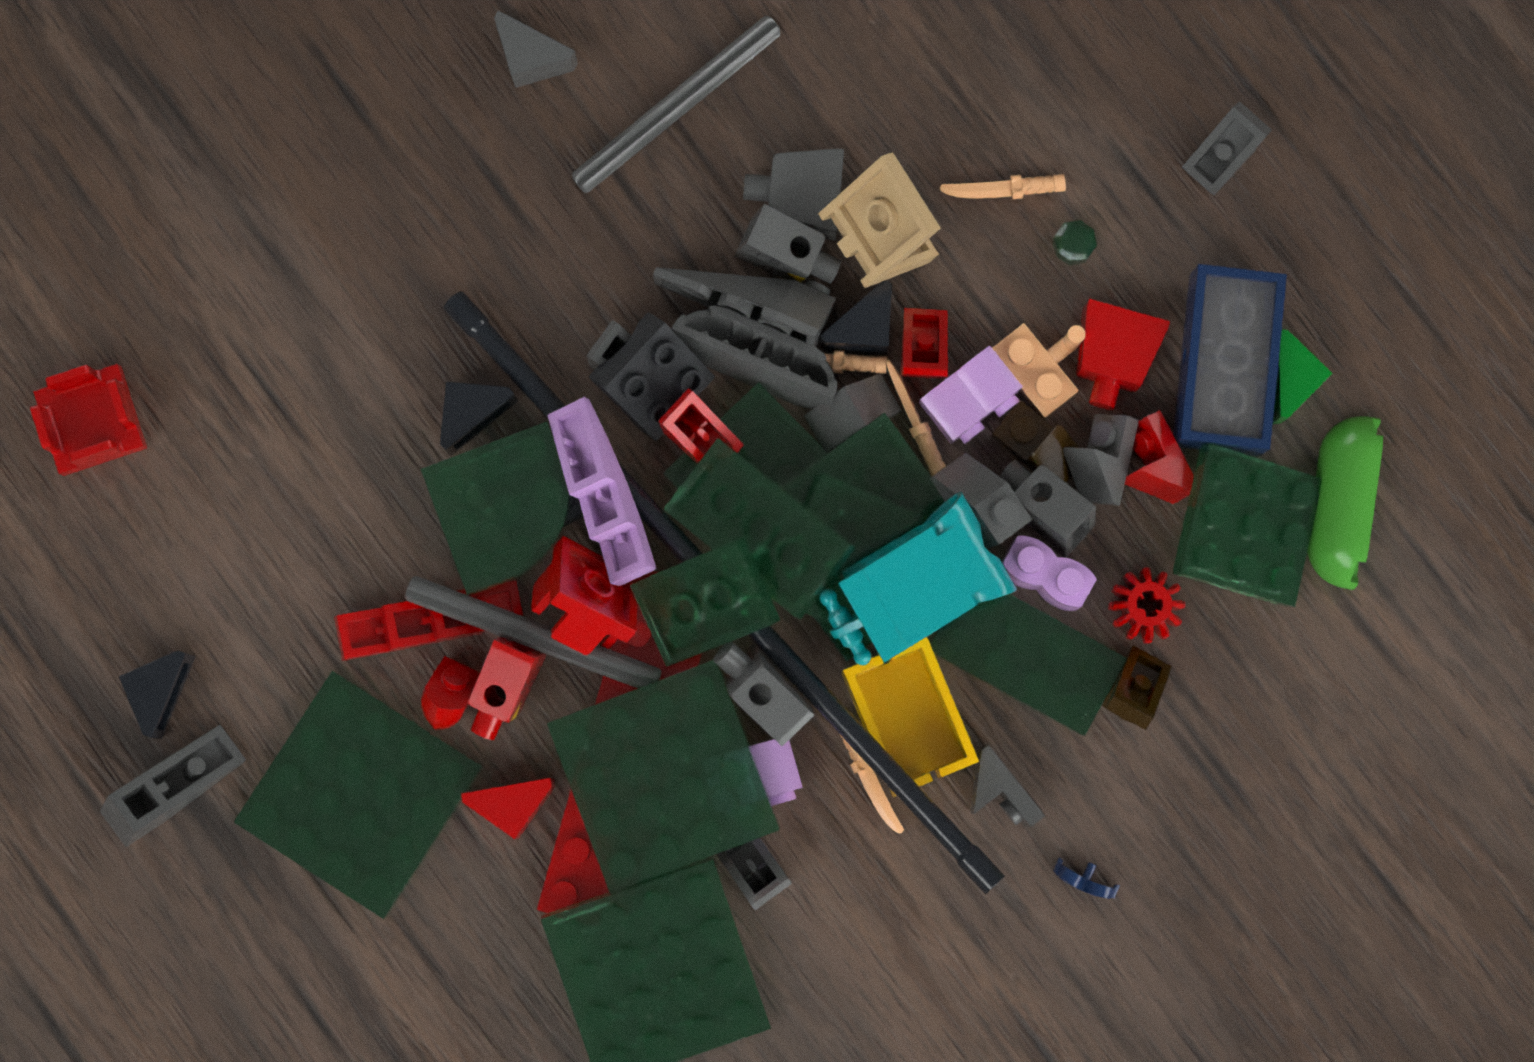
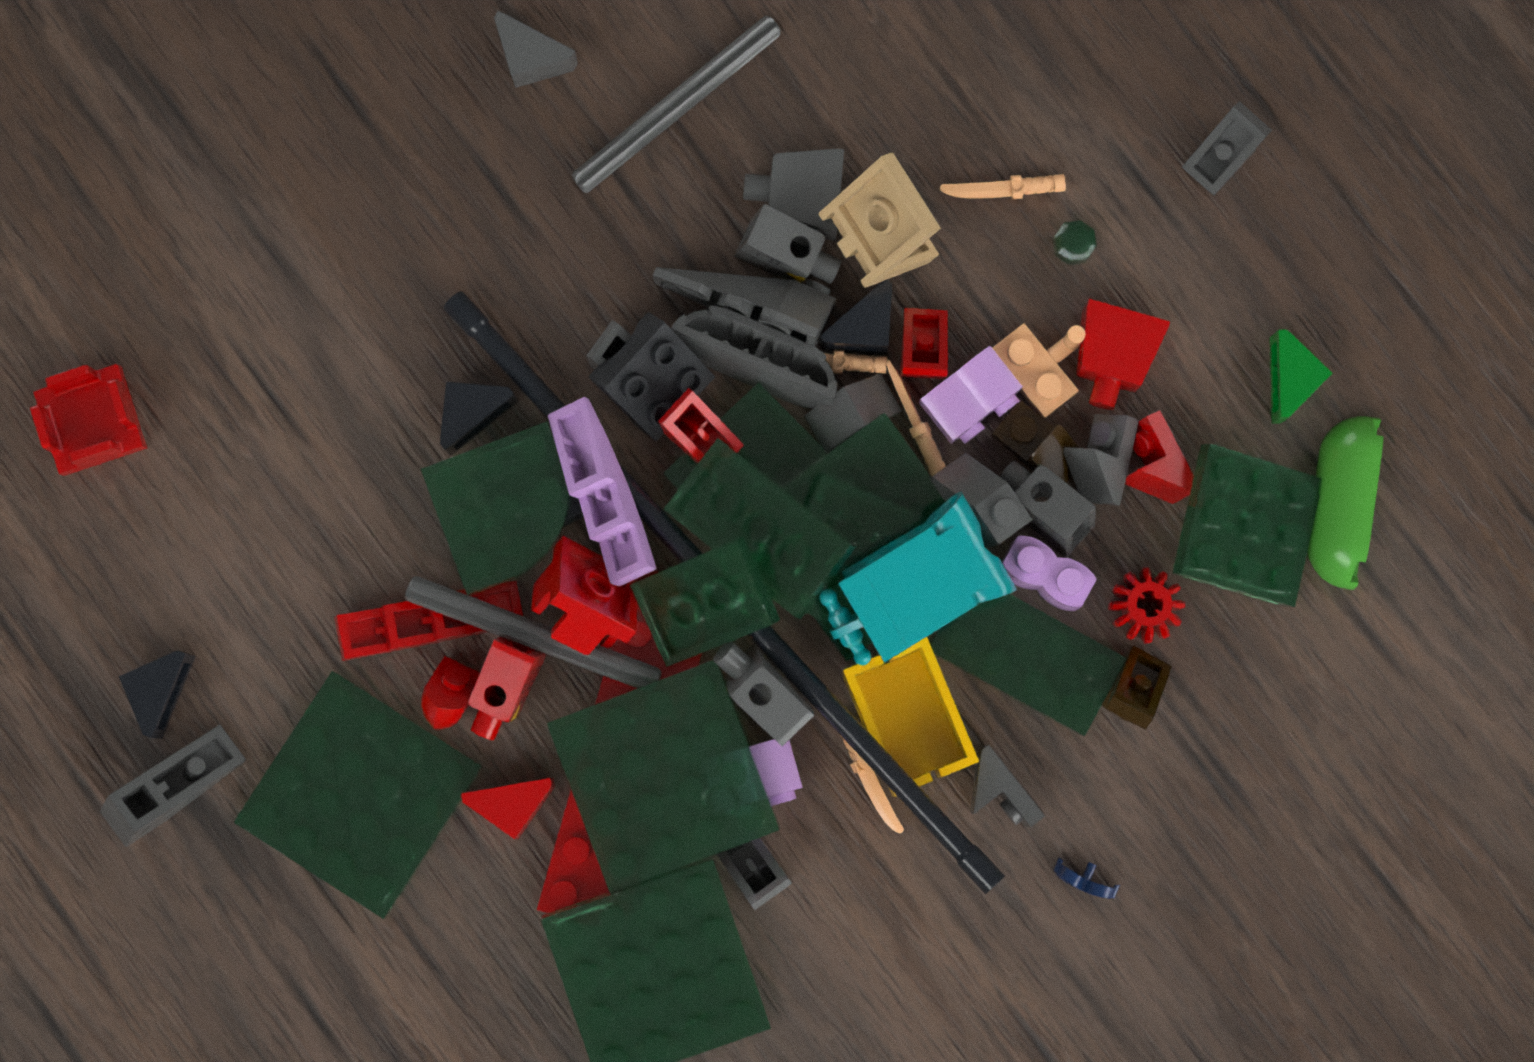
clear brick [1173,264,1287,457] -> none

